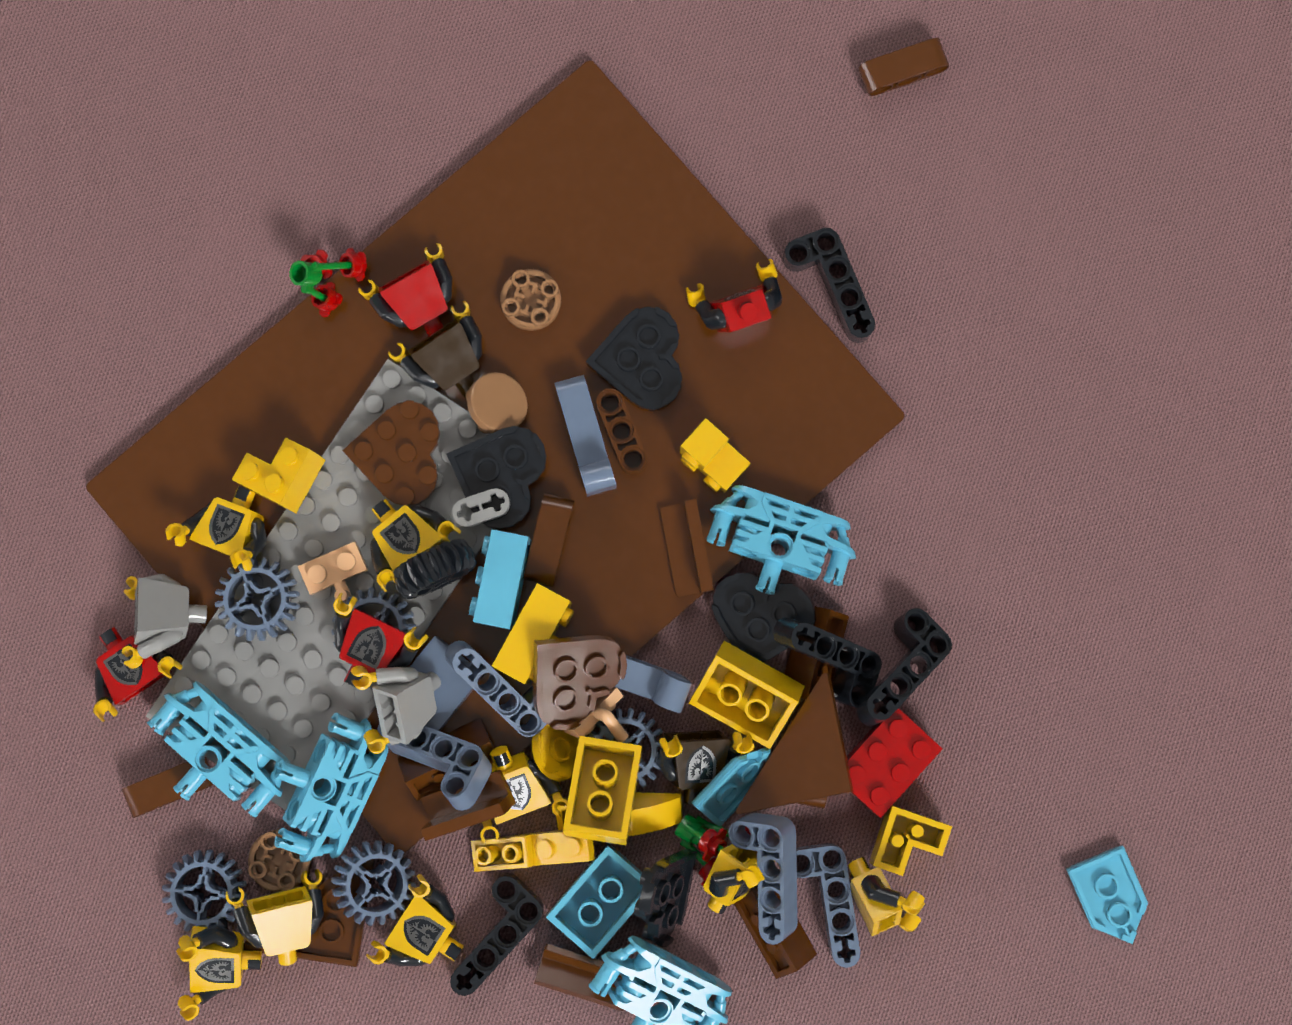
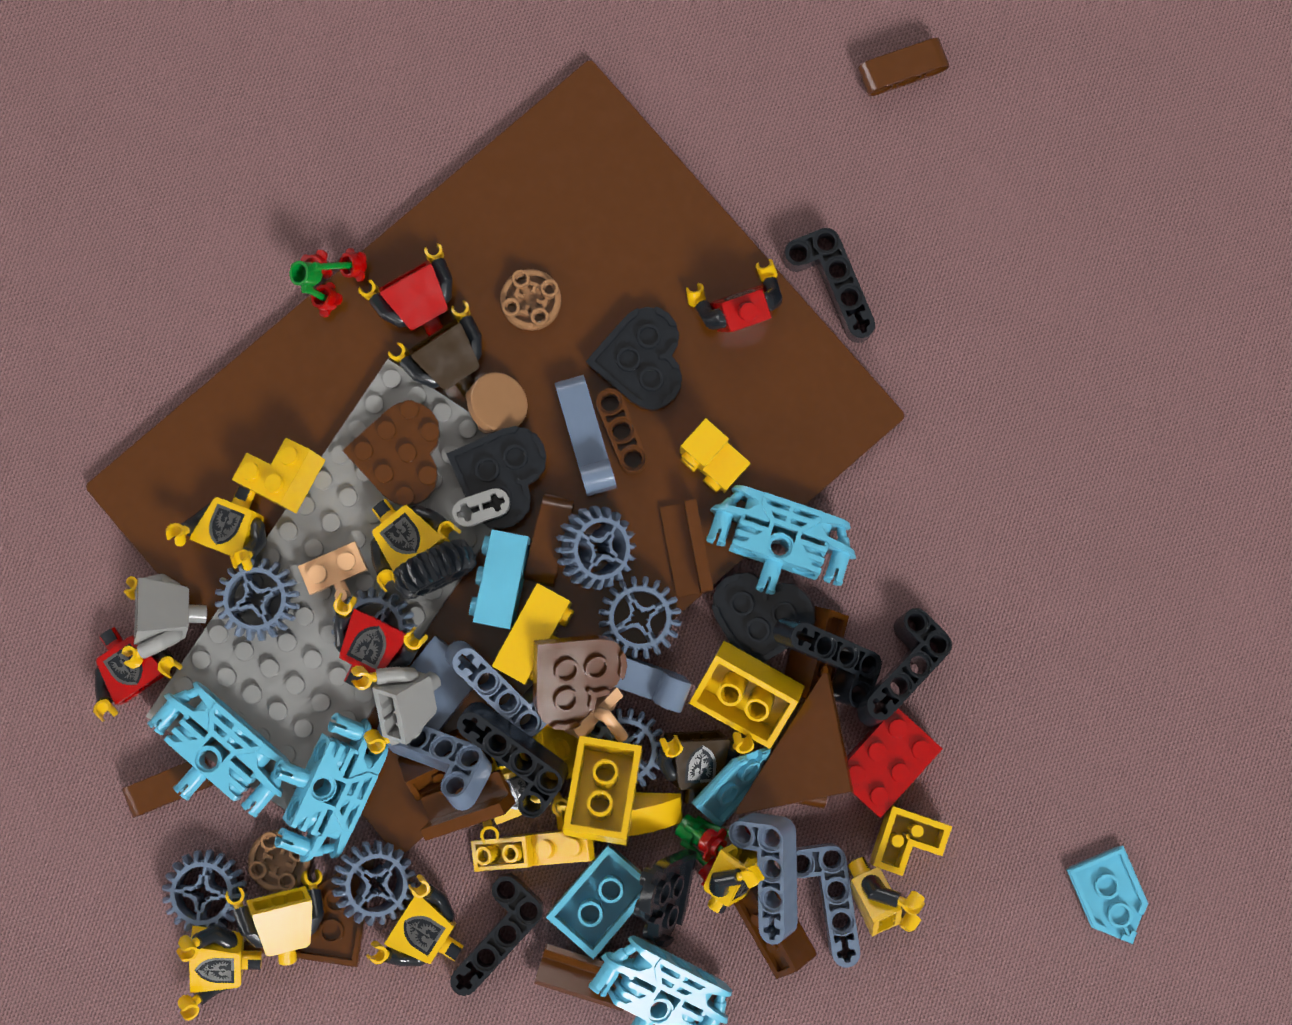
none -> black beam [457,702,569,818]
none -> sand blue gear [554,506,637,590]
none -> sand blue gear [599,576,681,659]

